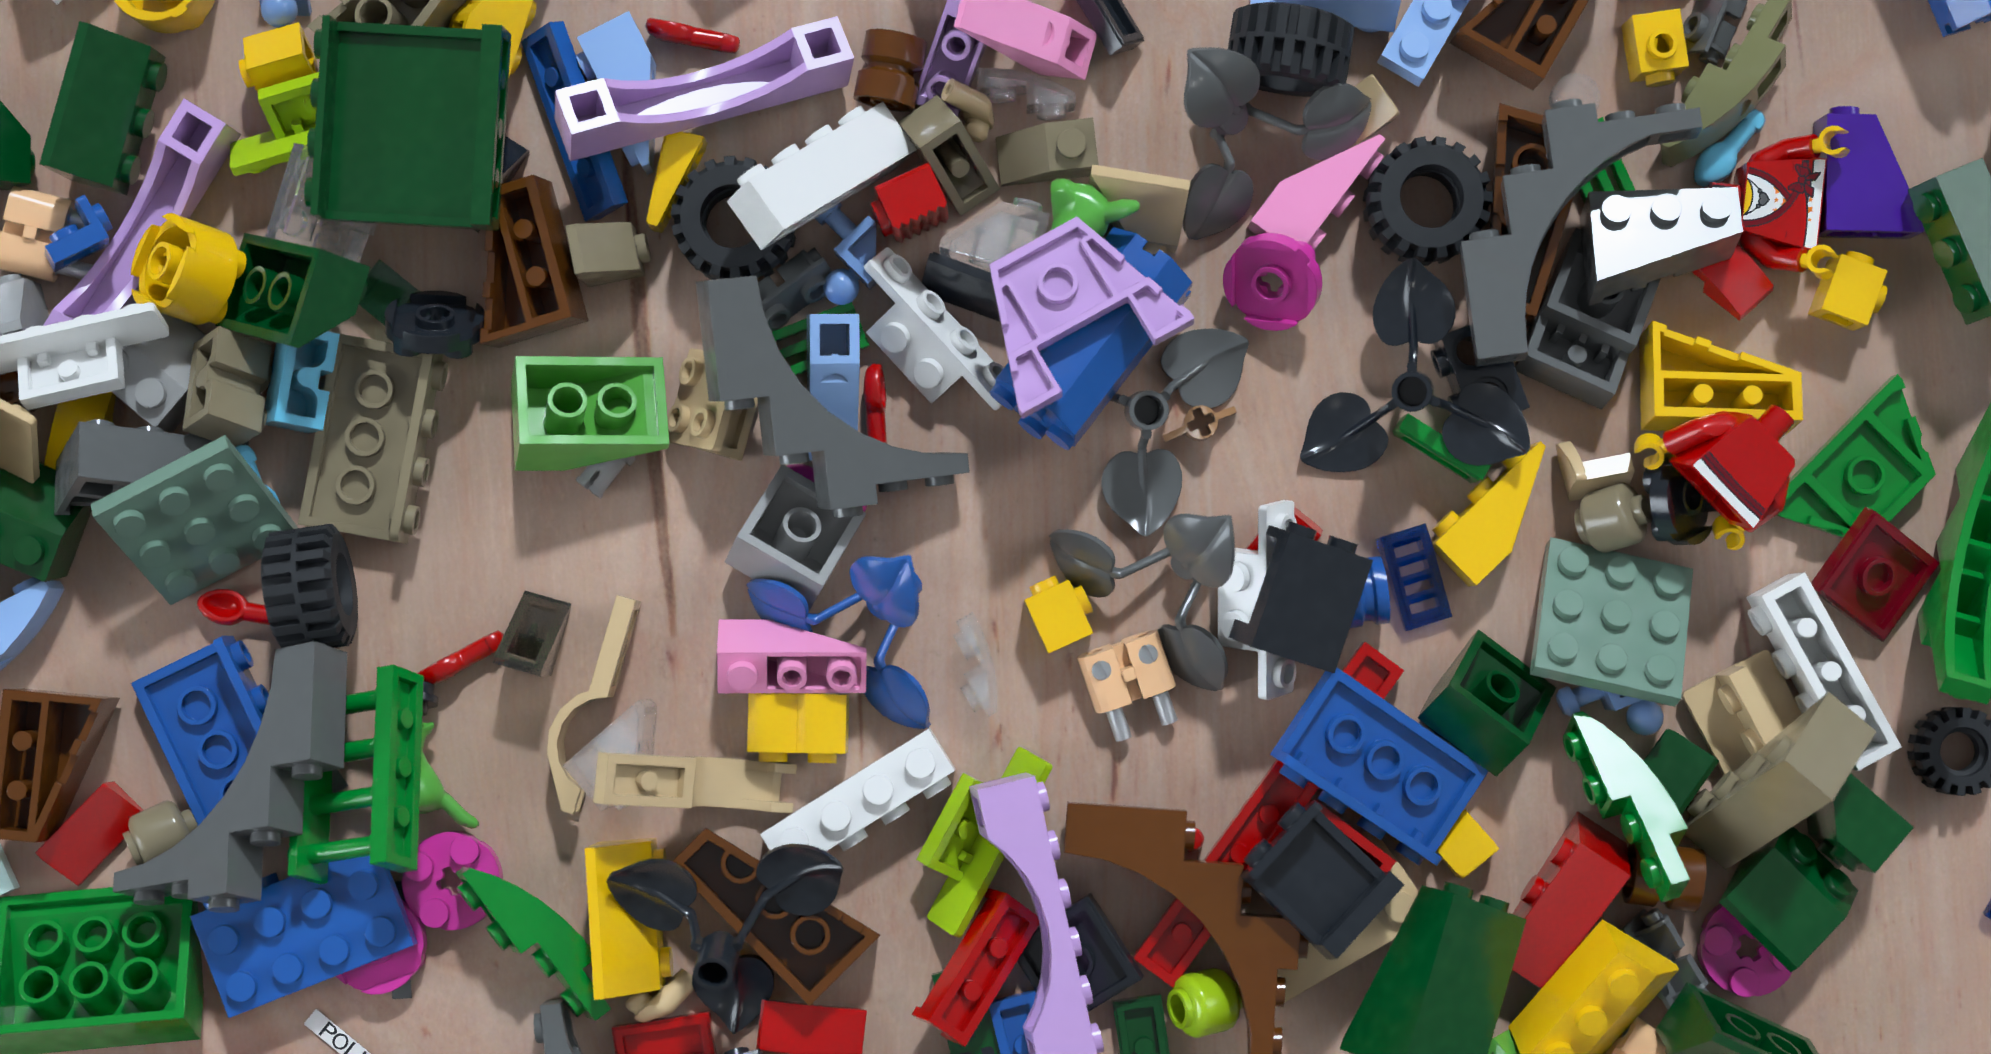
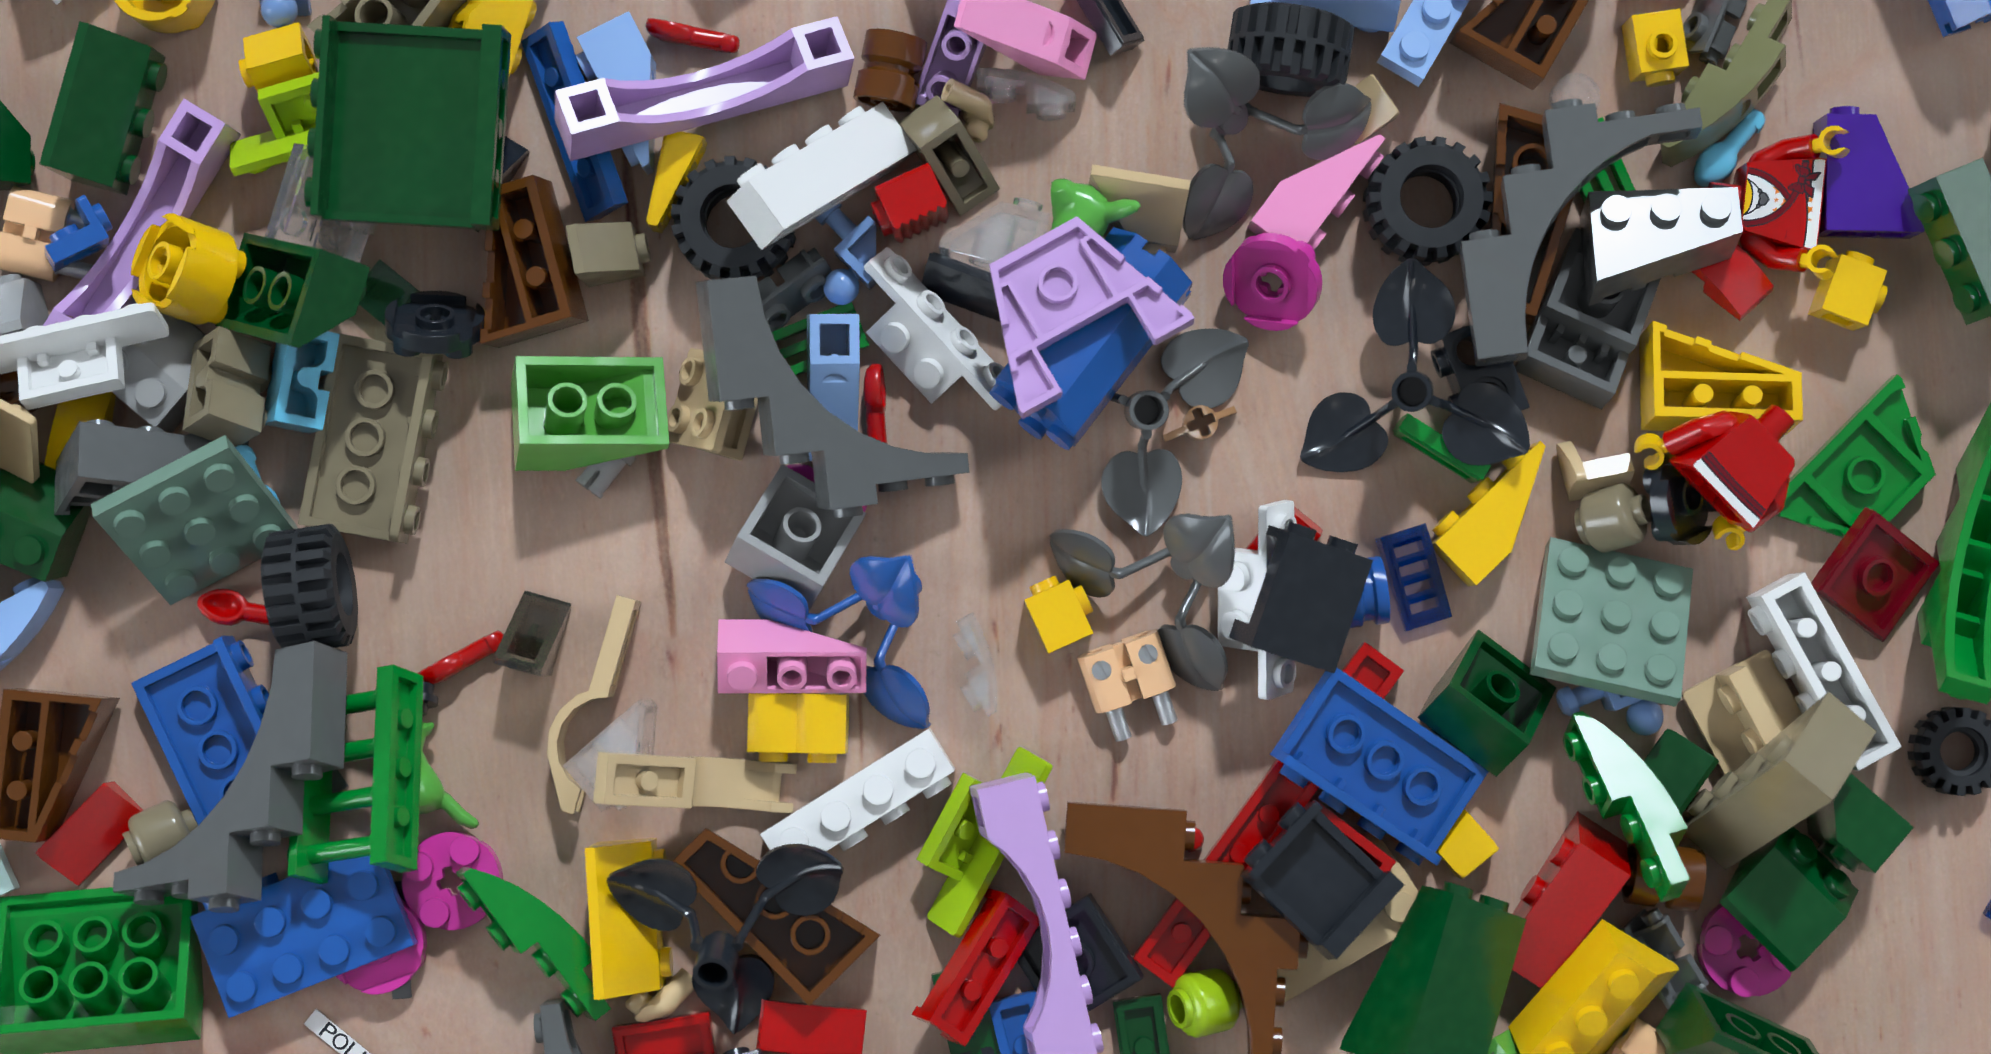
dark tan slope [996,118,1098,187] -> none

